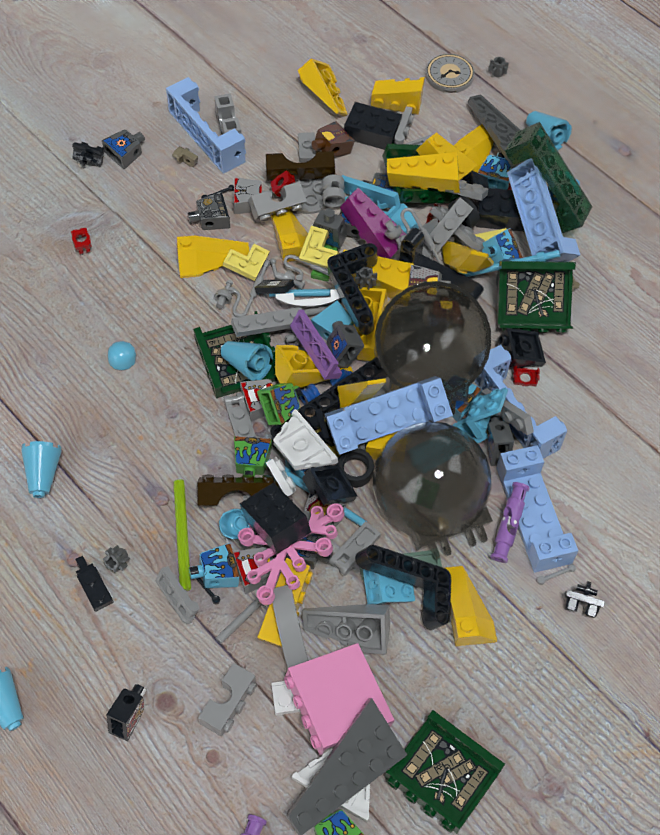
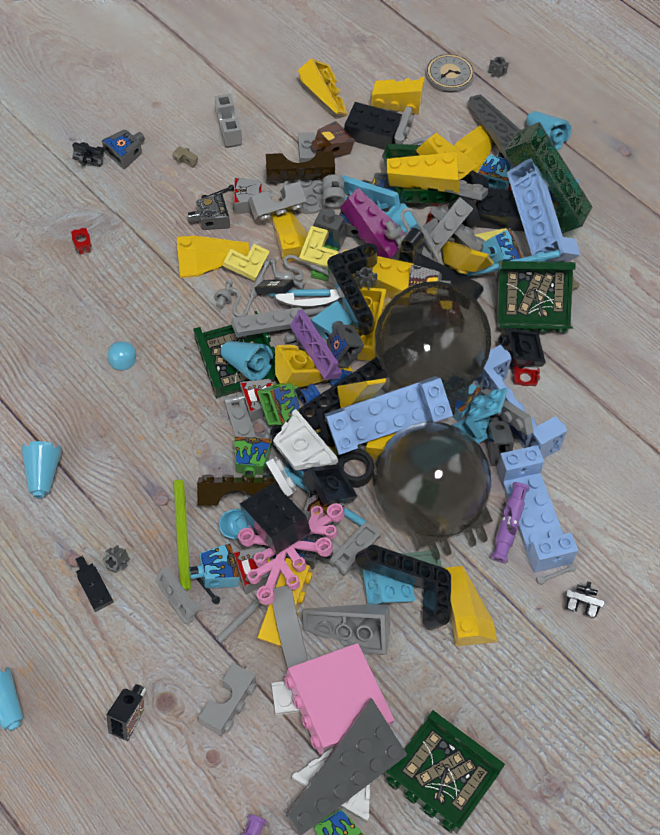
light blue plate [166,77,246,174] -> none
red piece [271,170,296,197] -> none

